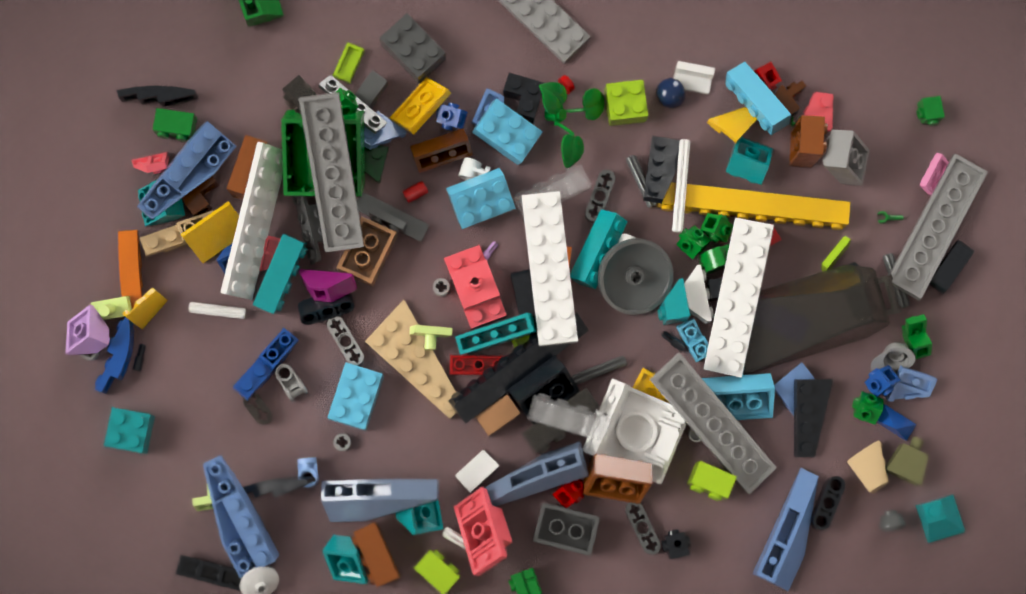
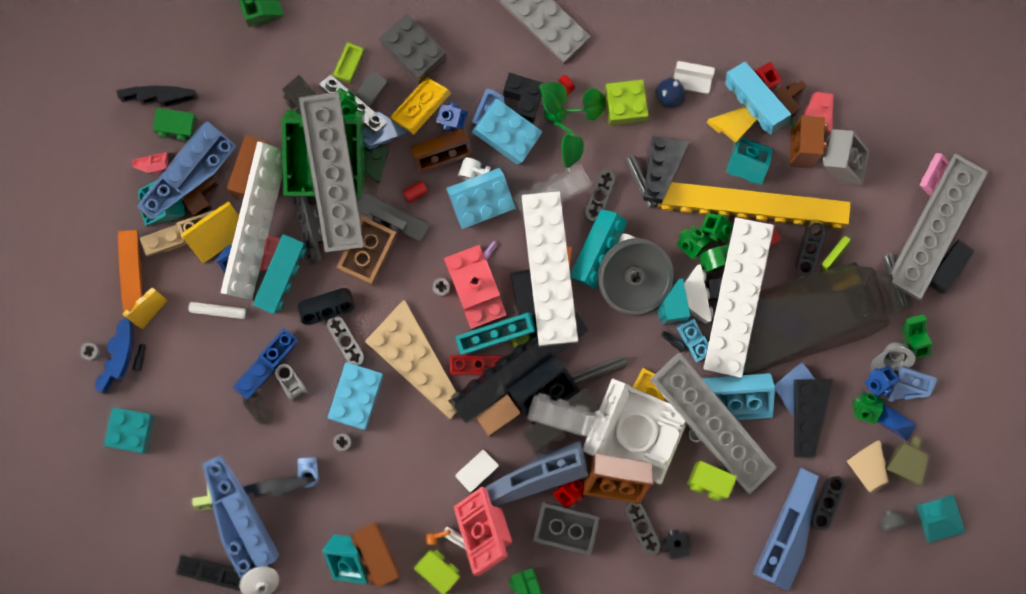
lavender slope [66,305,110,355] -> none
yellowish green tile [91,296,132,320] -> none
magenta slope [299,269,357,302] -> none
sand blue wedge [321,479,439,522] -> none
teal slope [395,500,444,535] -> none
yellowish green tile [409,325,453,350] -> none
white axle [672,139,690,233] -> none
green hand [877,211,903,224] -> none
green brick [917,95,945,126] -> none
none -> orange hand [426,529,451,545]
none -> black beam [795,219,826,276]

